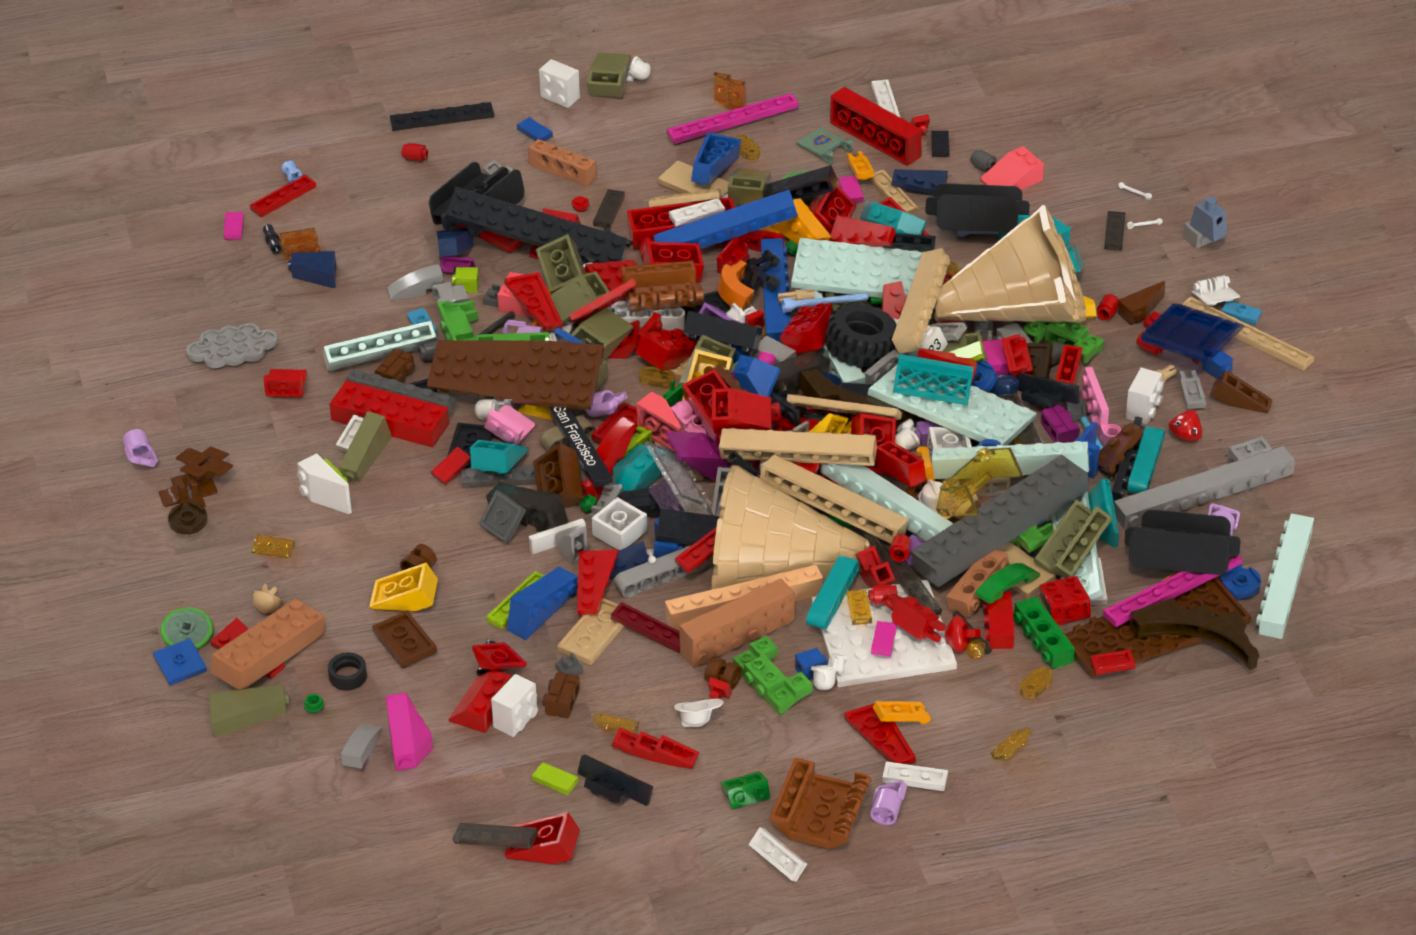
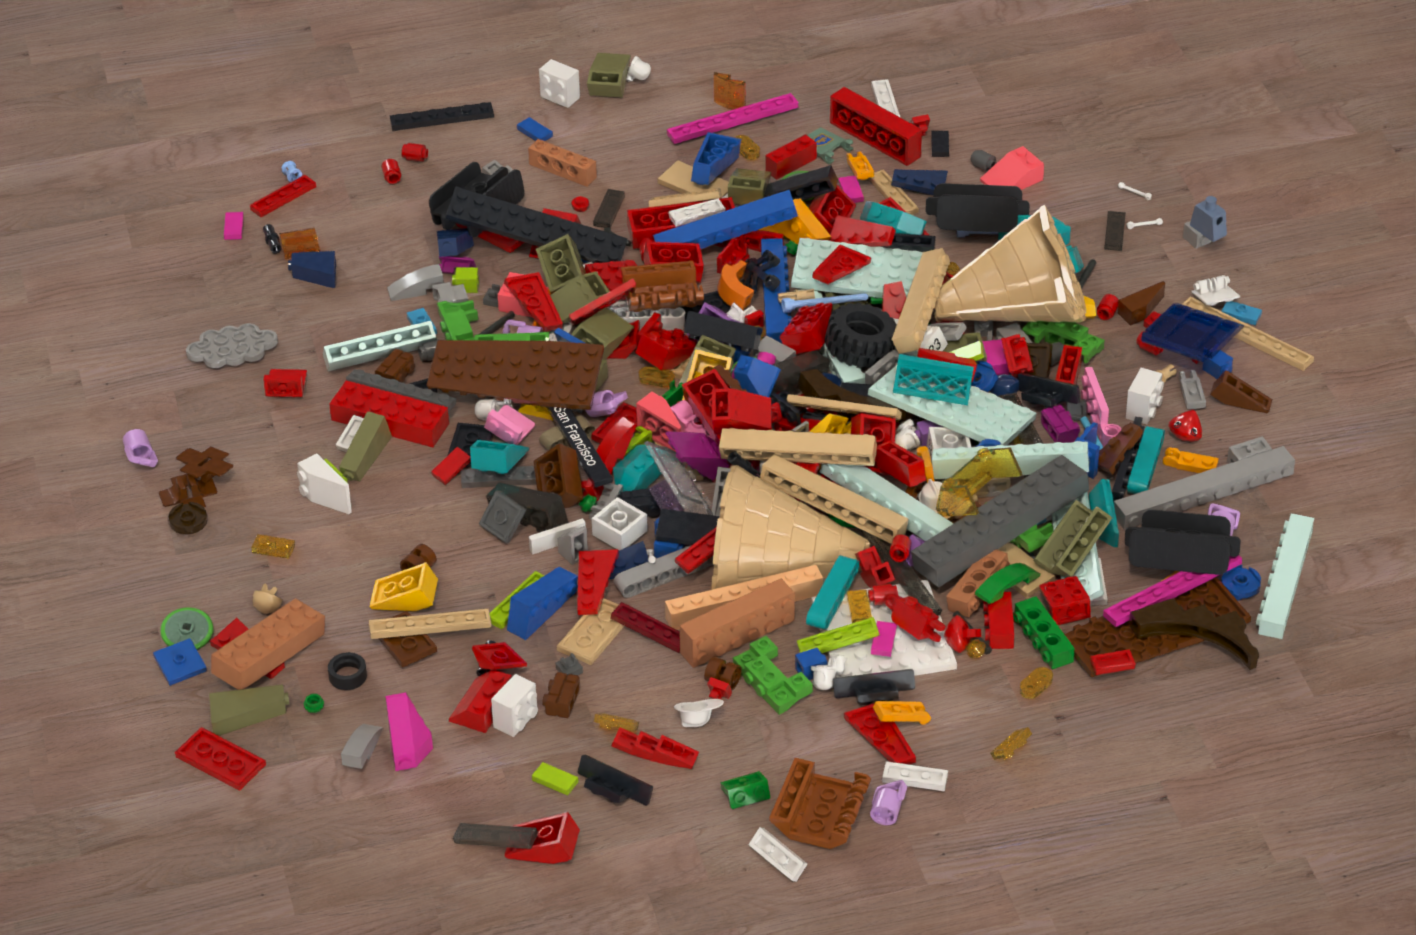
none -> red tile [175,727,266,791]
none -> tan tile [369,609,491,639]
none -> red brick [381,159,401,184]
none -> red brick [765,134,817,180]
none -> lime tile [797,617,880,653]
none -> red wing [812,245,871,284]
none -> black bracket [833,669,915,704]
none -> pearl dark grey bar [1078,259,1096,289]
none -> light orange hinge [1162,447,1219,473]

